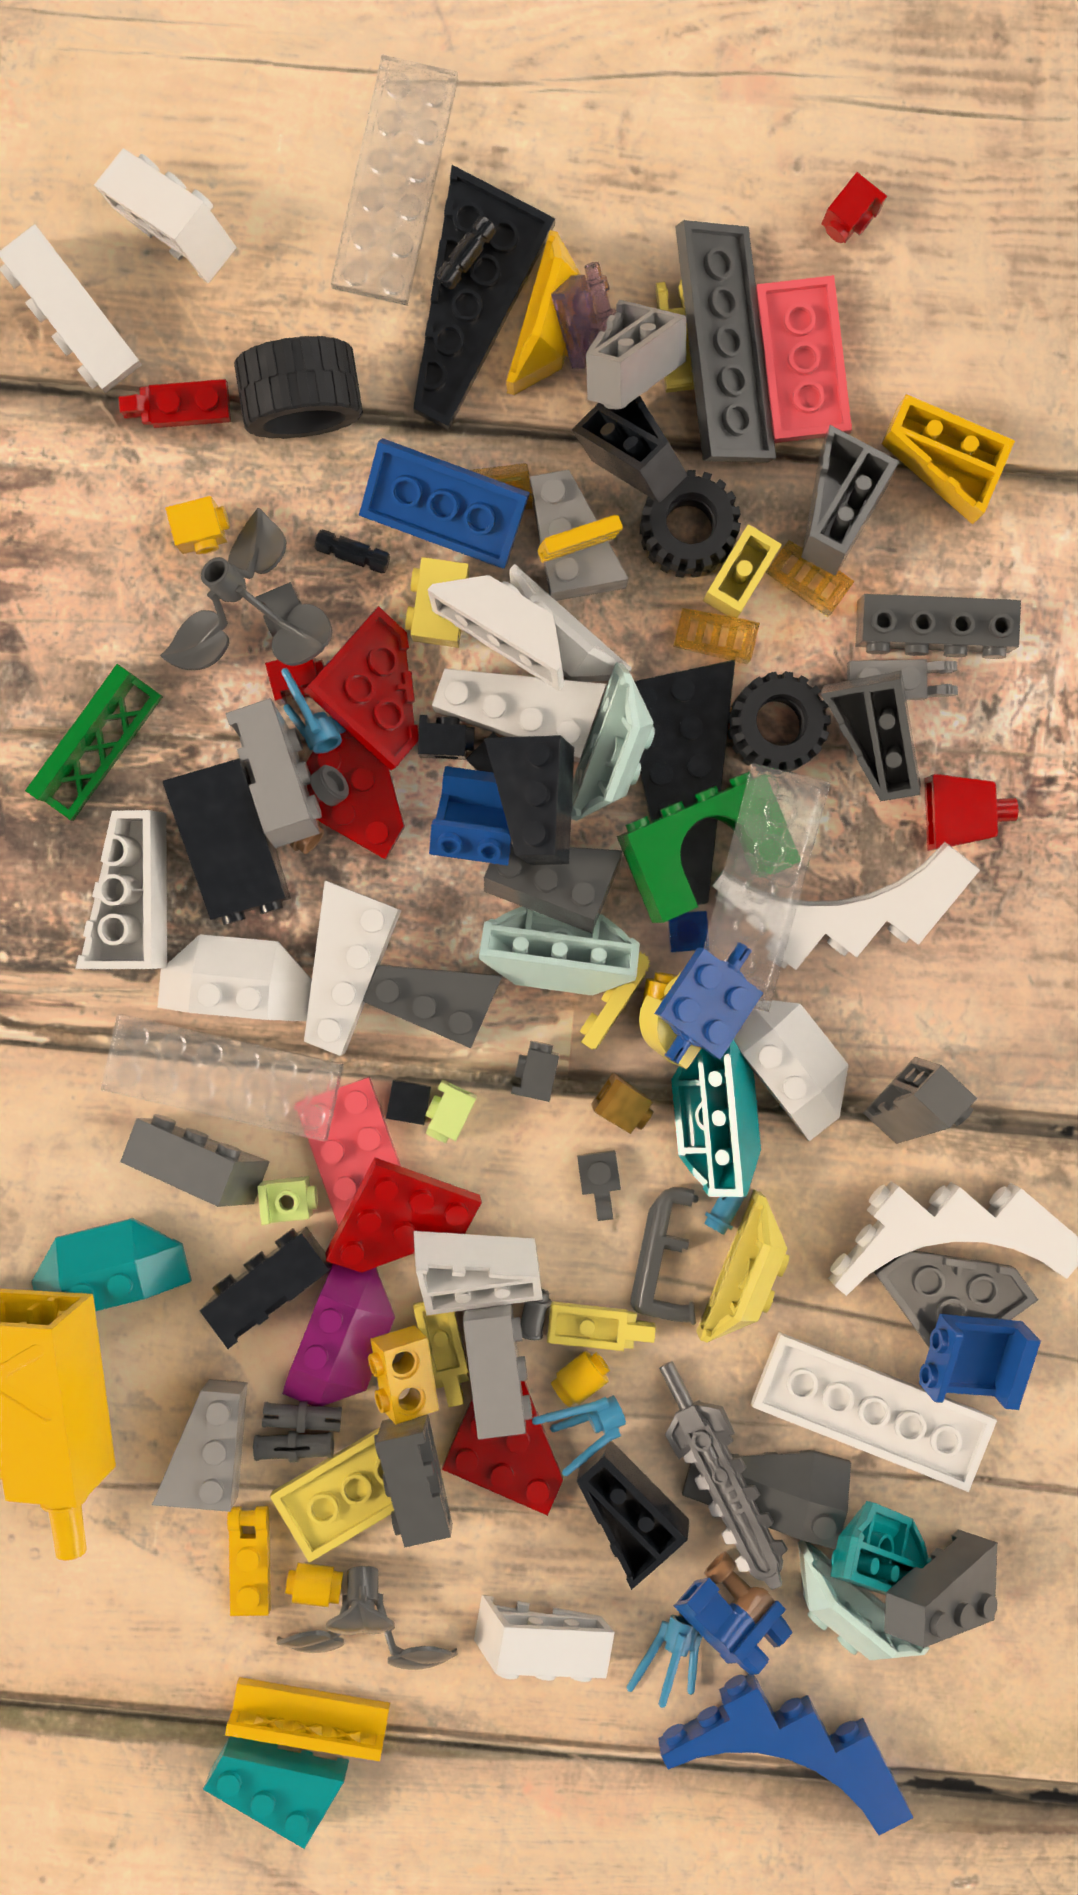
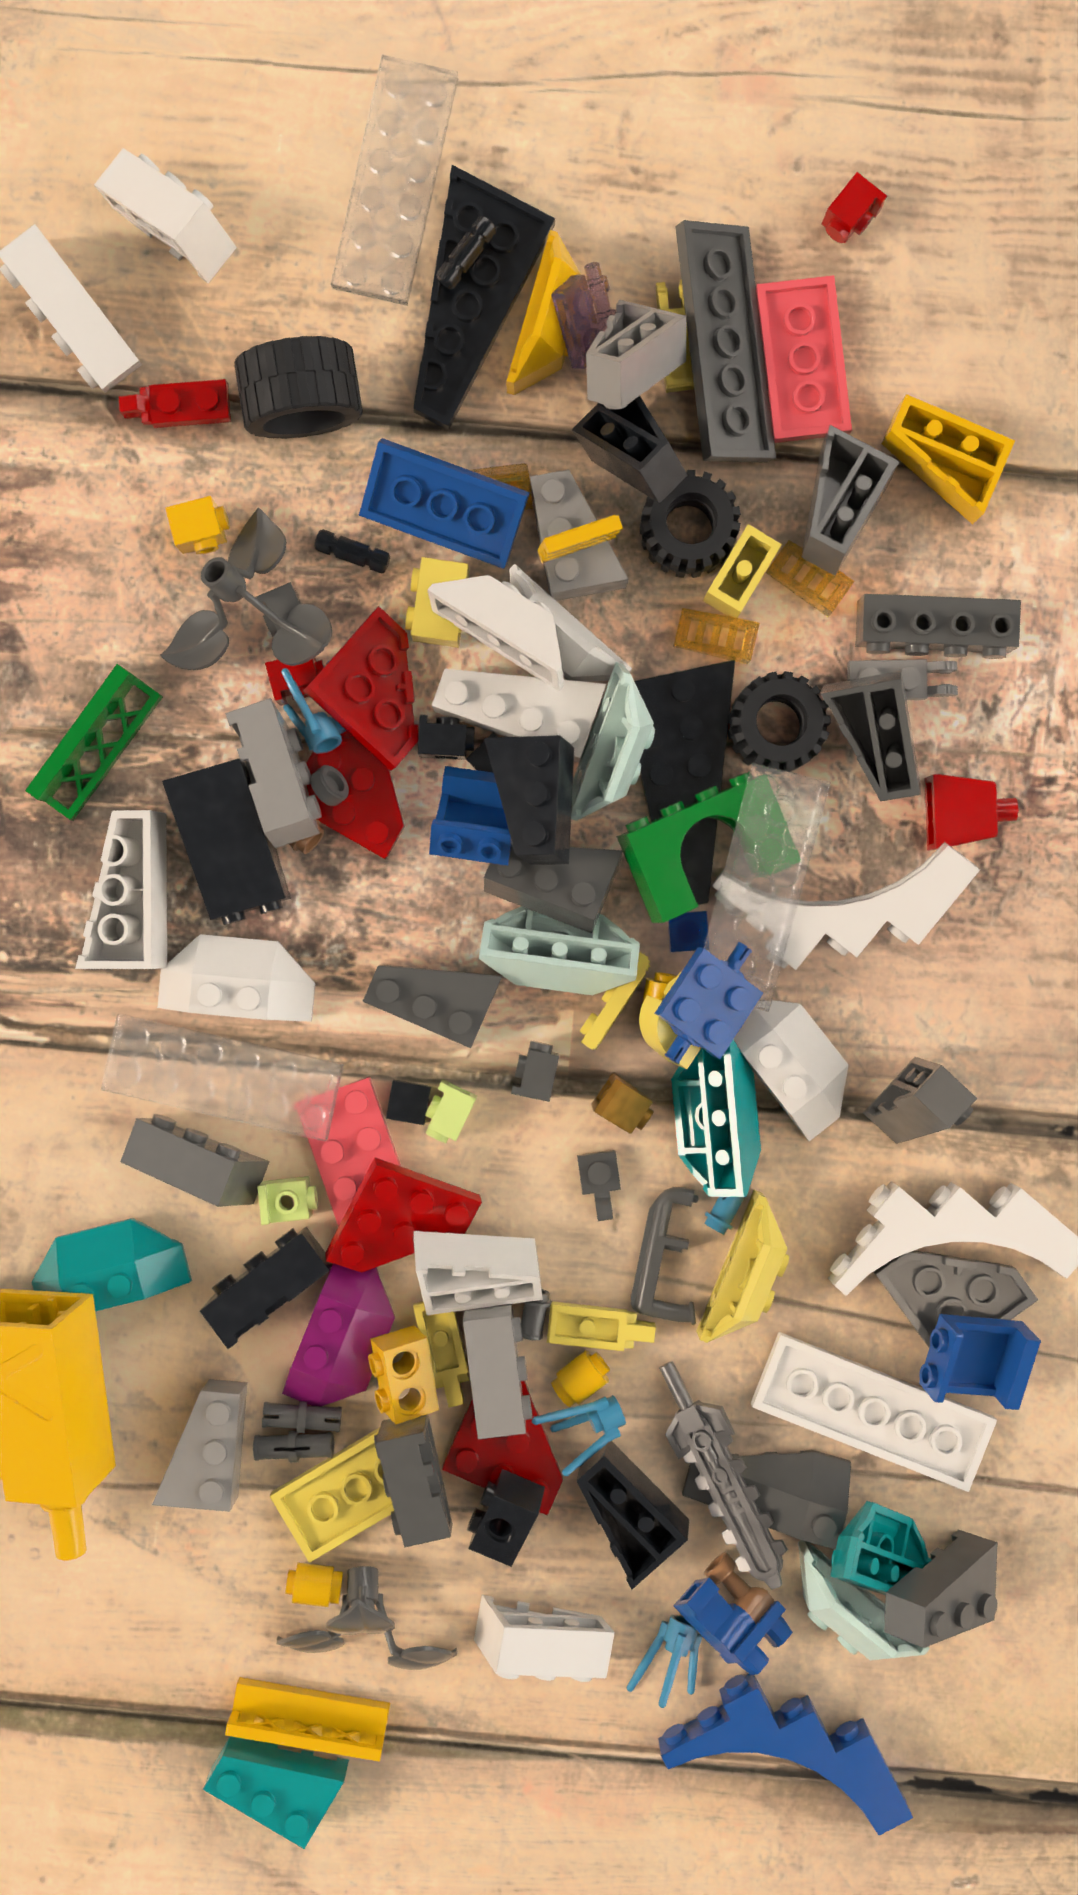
yellow plate [227,1506,271,1616] -> none
white wedge [304,881,401,1056] -> none
none -> black brick [467,1469,545,1567]

